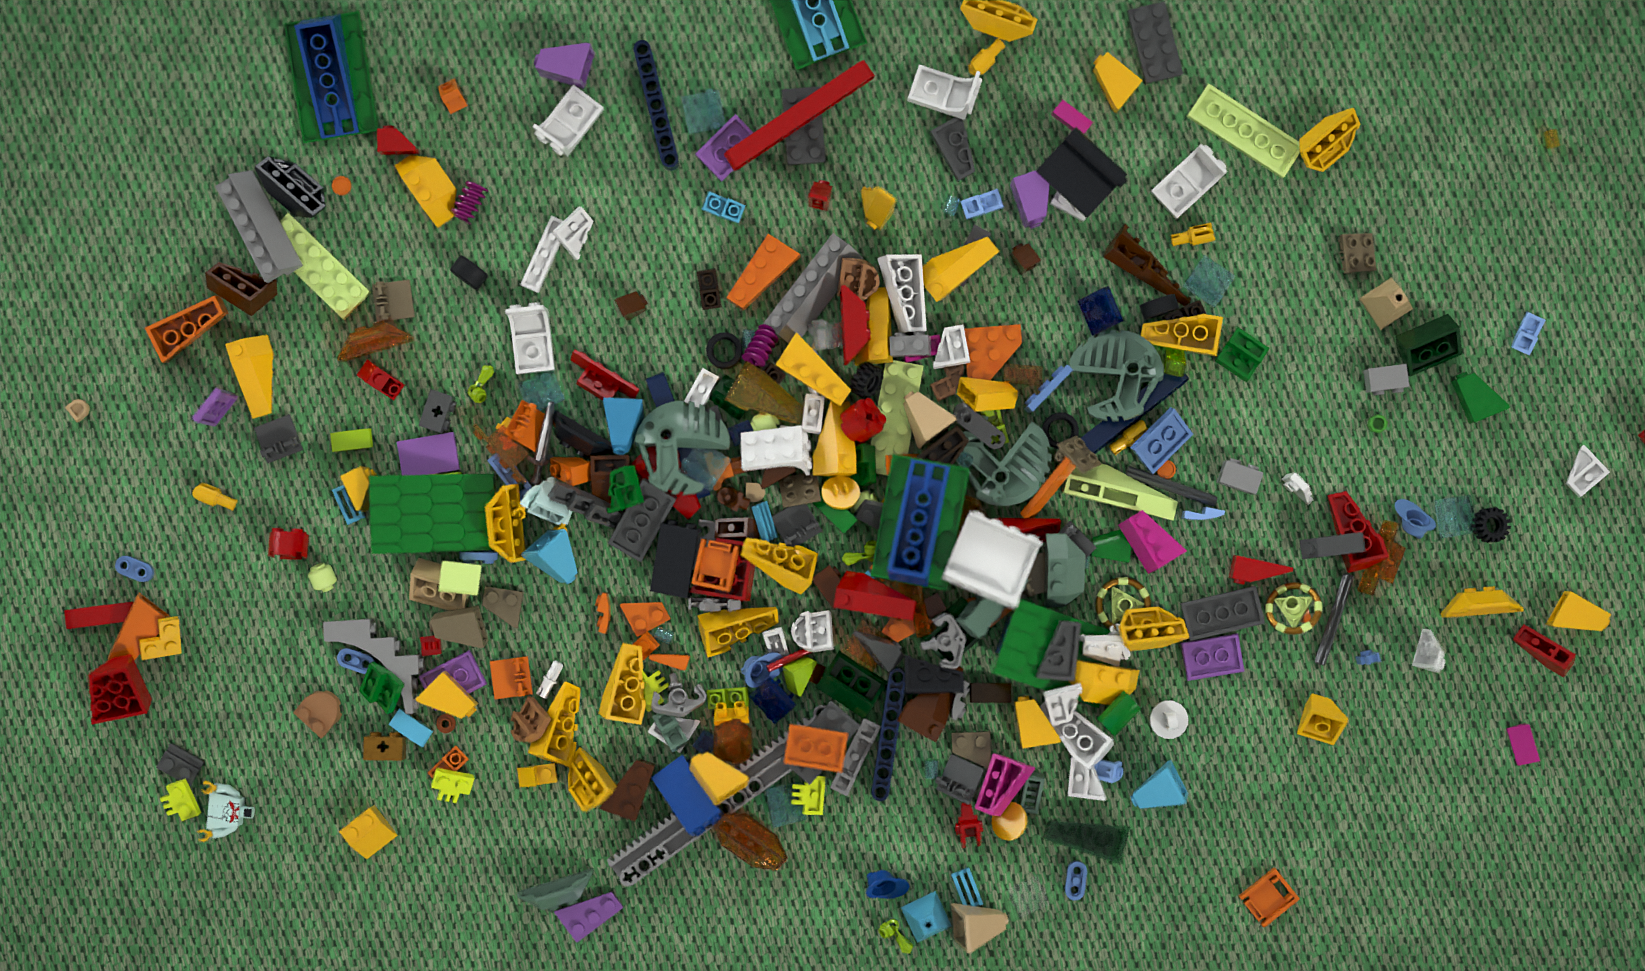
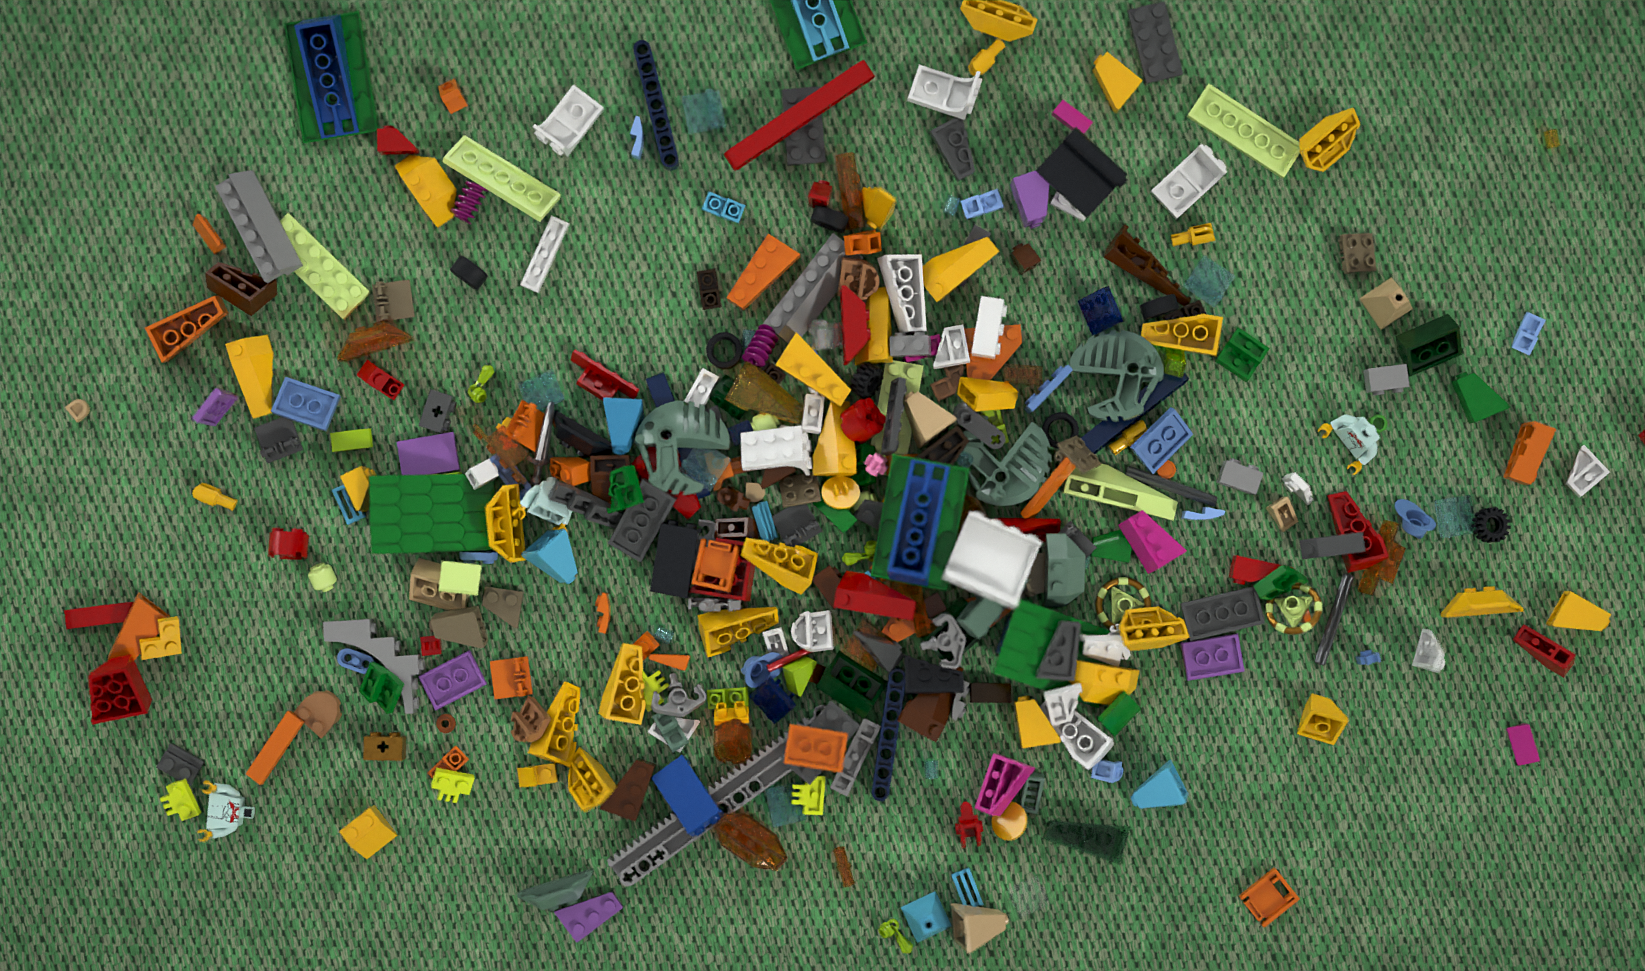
medium blue plate [115,556,154,582] -> none
black wedge [255,156,326,218] -> none
orange piece [332,176,351,195] -> none
medium azure slope [389,708,433,747] -> none
yellow slope [415,671,479,719] -> none
white bracket [505,302,555,375] -> none
medium lavender slope [534,43,595,89] -> none
white axle [536,661,563,699] -> none
white wing [553,207,593,260] -> none
reddish brown slope [614,291,648,321] -> none
orange wing [620,602,671,637] -> none
yellow slope [689,752,749,806] -> none
panel [692,729,720,754] -> none
medium lavender tile [695,114,754,182] -> none
blue piece [866,870,910,899] -> none
dark grey hinge [935,754,985,805] -> none
dark tan wing [951,731,991,769] -> none
medium blue plate [1065,860,1087,900] -> none
white wing [1068,757,1106,801] -> none
white tile [1149,700,1188,739] -> none
none -> orange slope [193,214,226,254]
none -> orange tile [246,710,305,785]
none -> medium blue plate [271,377,341,432]
none -> yellowish green plate [443,135,561,222]
none -> white brick [465,459,499,490]
none -> light blue slope [630,116,644,160]
none -> black tyre [811,206,849,233]
none -> clear orange pin [833,846,855,887]
none -> clear orange bracket [835,152,865,230]
none -> orange brick [844,230,882,255]
none -> bright pink gear [864,453,889,477]
none -> dark grey plate [881,377,907,456]
none -> white wedge [971,296,1007,359]
none -> green slope [1253,565,1308,600]
none -> tan slope [1266,496,1299,532]
none -> light aqua torso [1318,414,1380,475]
none -> orange wedge [1503,421,1556,485]

